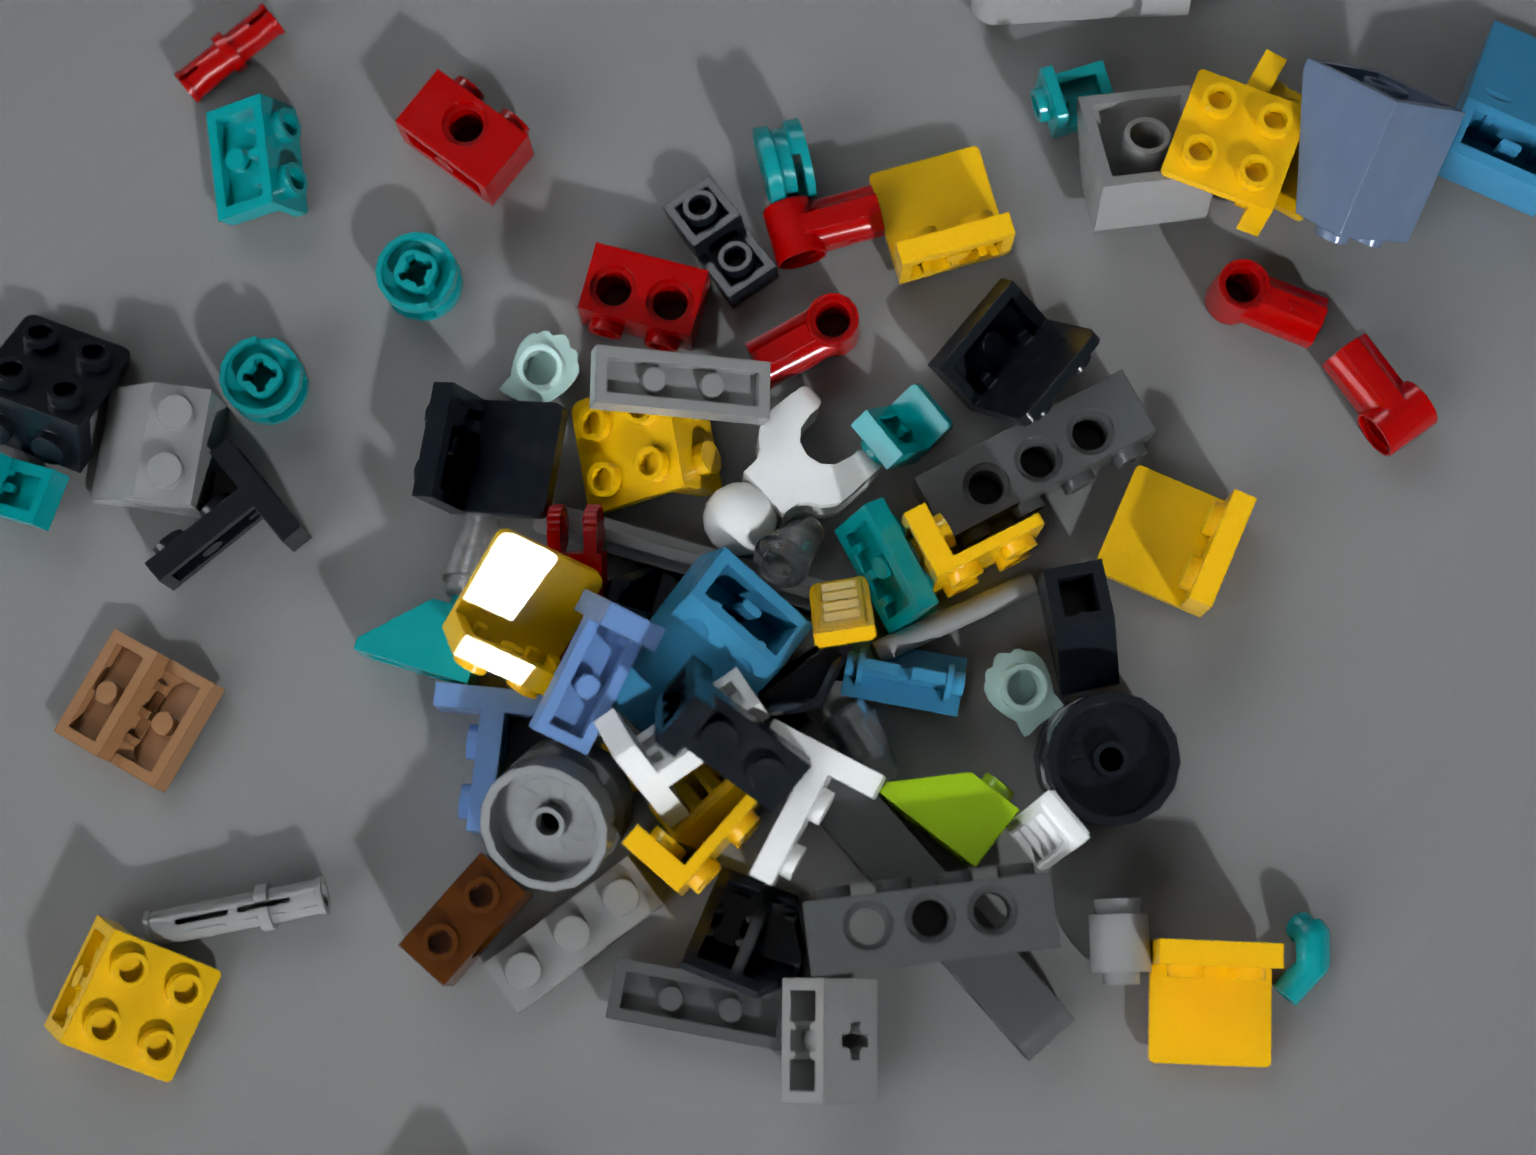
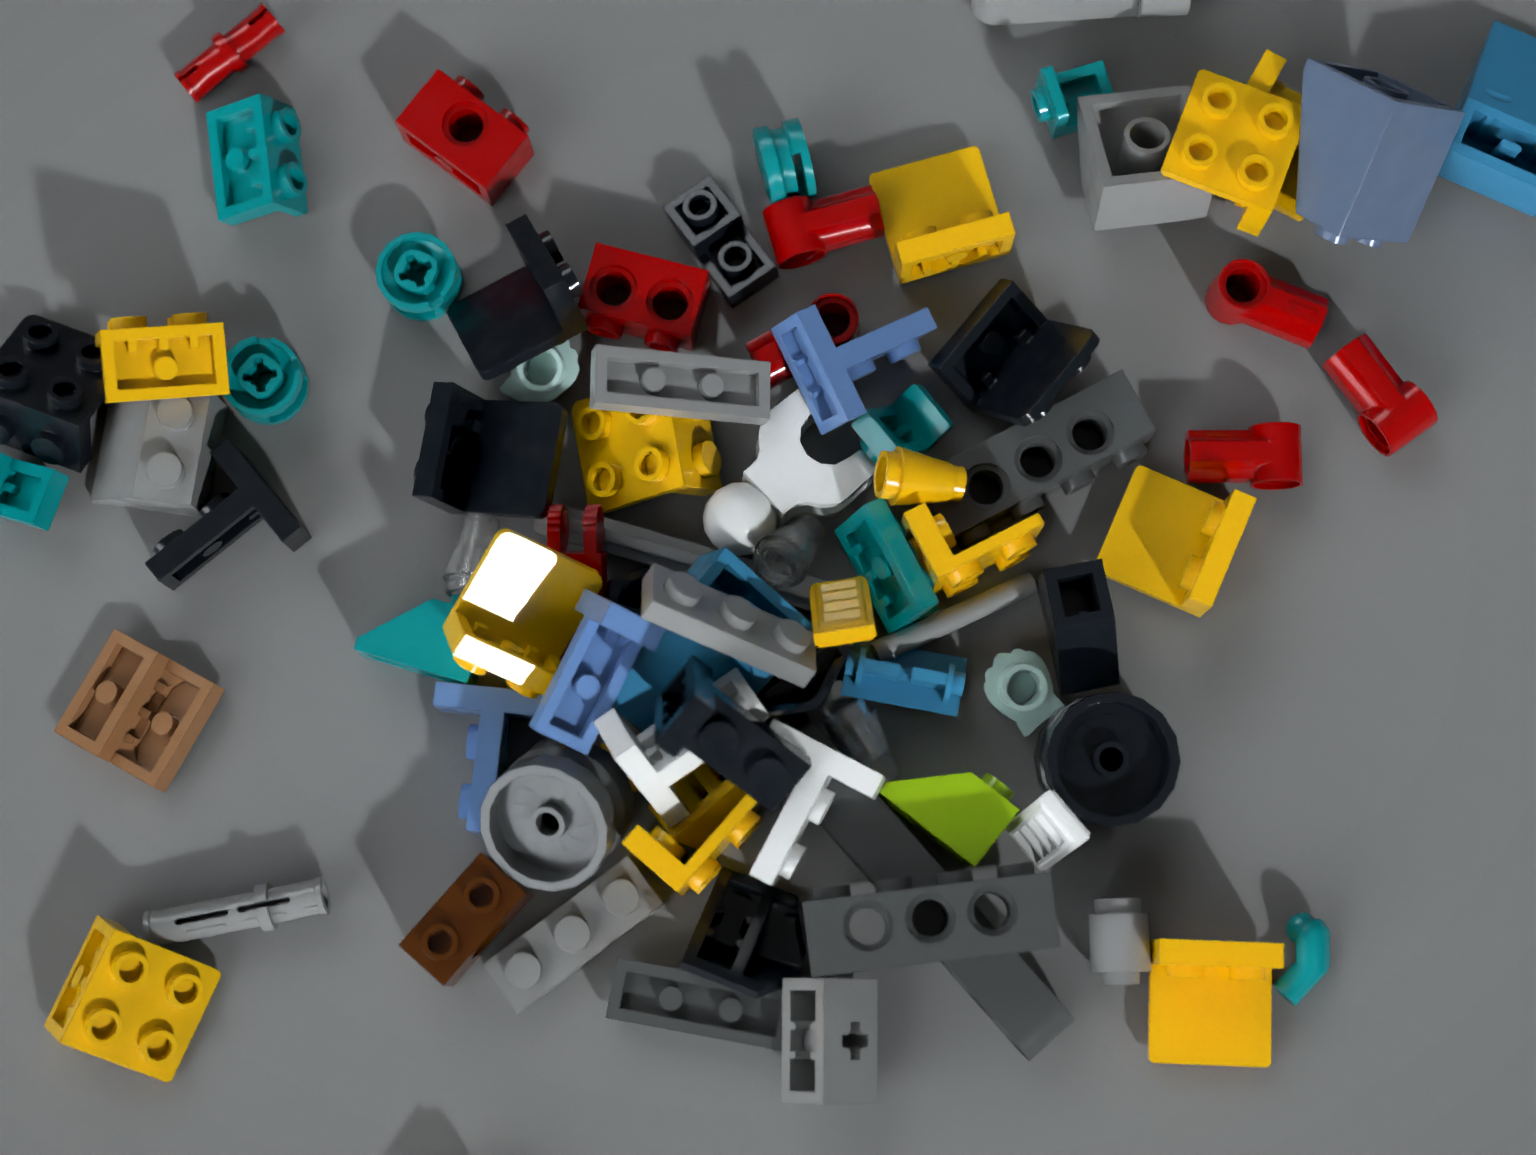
none -> yellow bracket [95,312,230,403]
none -> black bracket [447,214,589,380]
none -> light grey plate [641,563,816,688]
none -> medium blue bracket [771,304,938,435]
none -> yellow cone [874,446,967,506]
none -> red piece [1183,422,1303,490]

